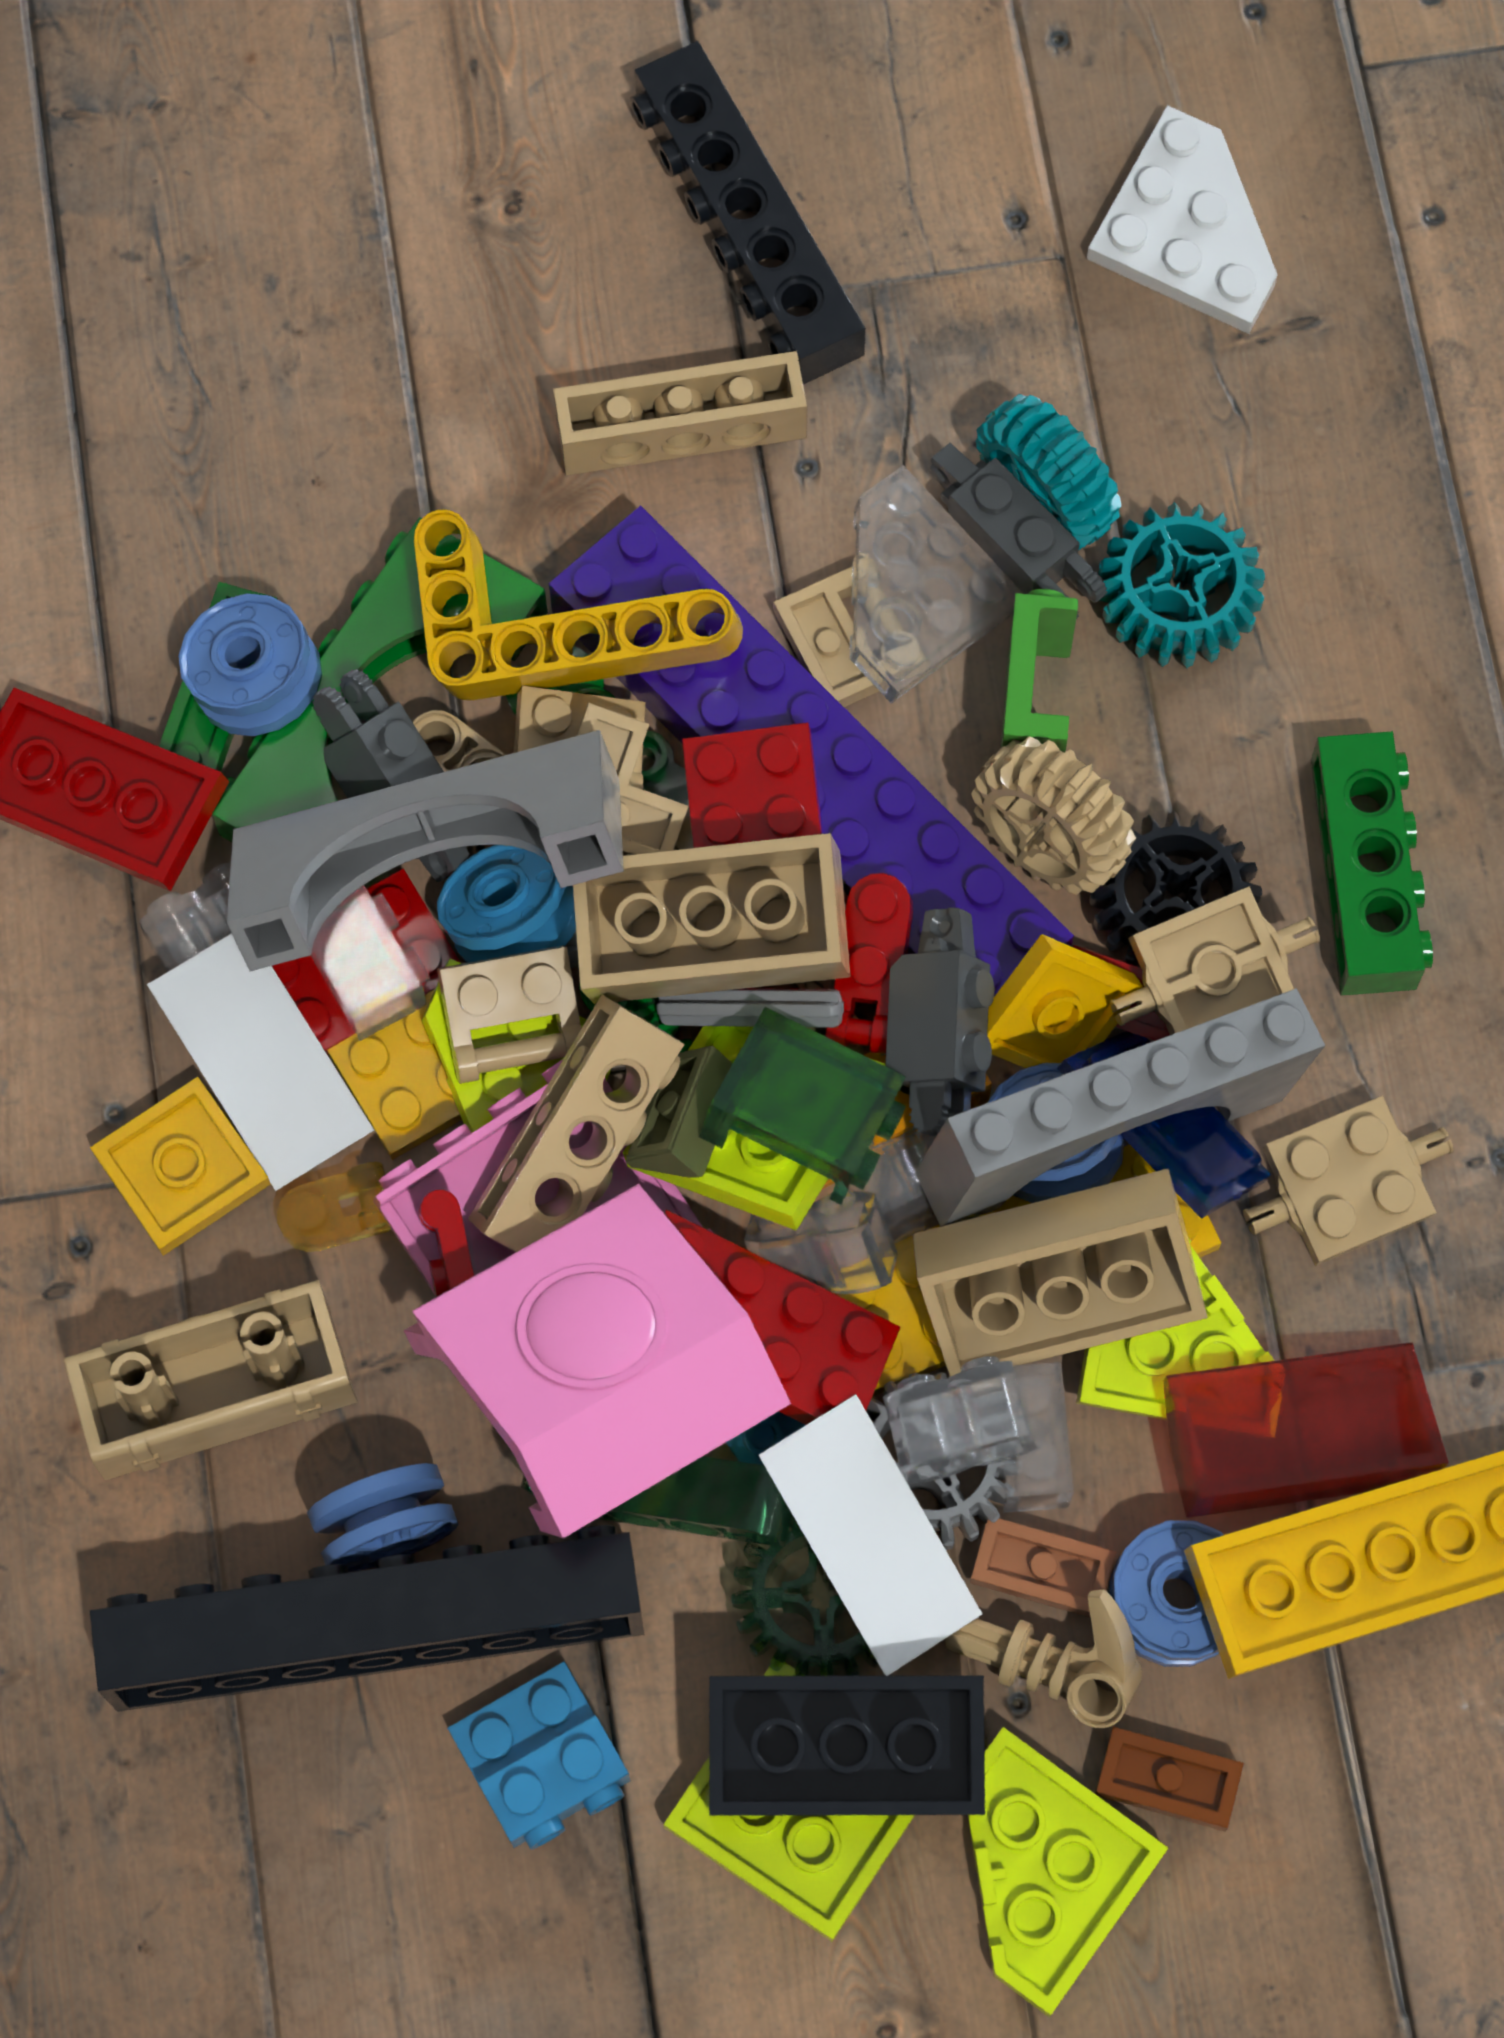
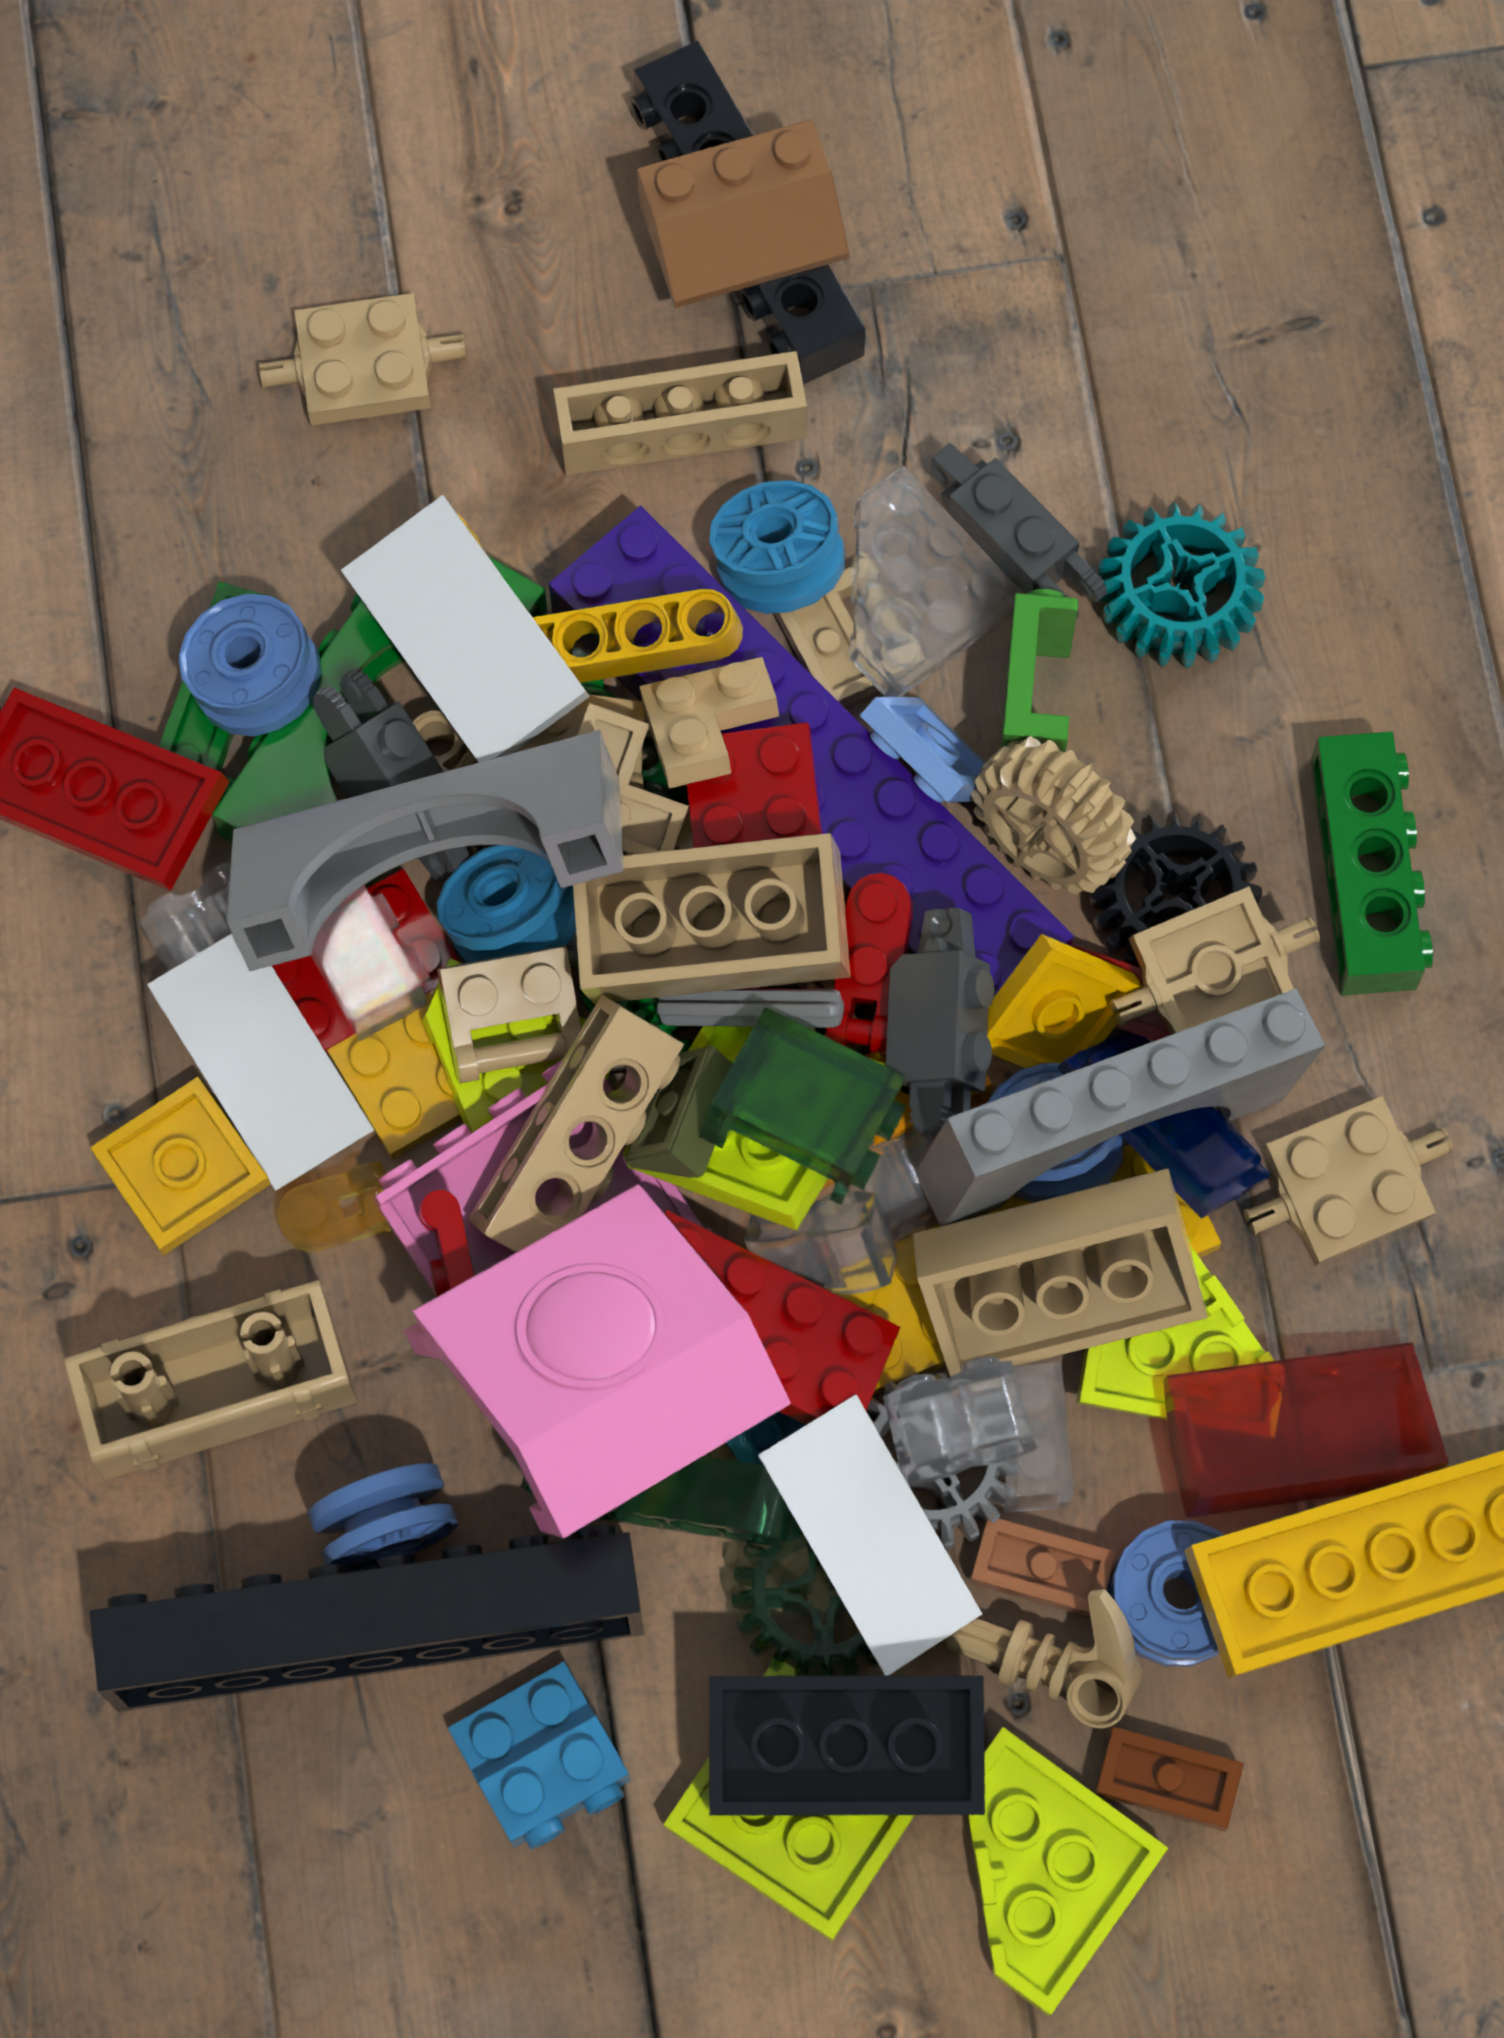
teal gear [975,394,1122,551] -> none
white plate [1087,105,1277,334] -> none
none -> tan plate [259,293,467,426]
none -> white tile [341,495,590,762]
none -> medium nougat slope [637,119,849,308]
none -> tan plate [639,657,779,788]
none -> dark azure wheel [709,480,846,614]
none -> light blue plate [860,697,986,803]

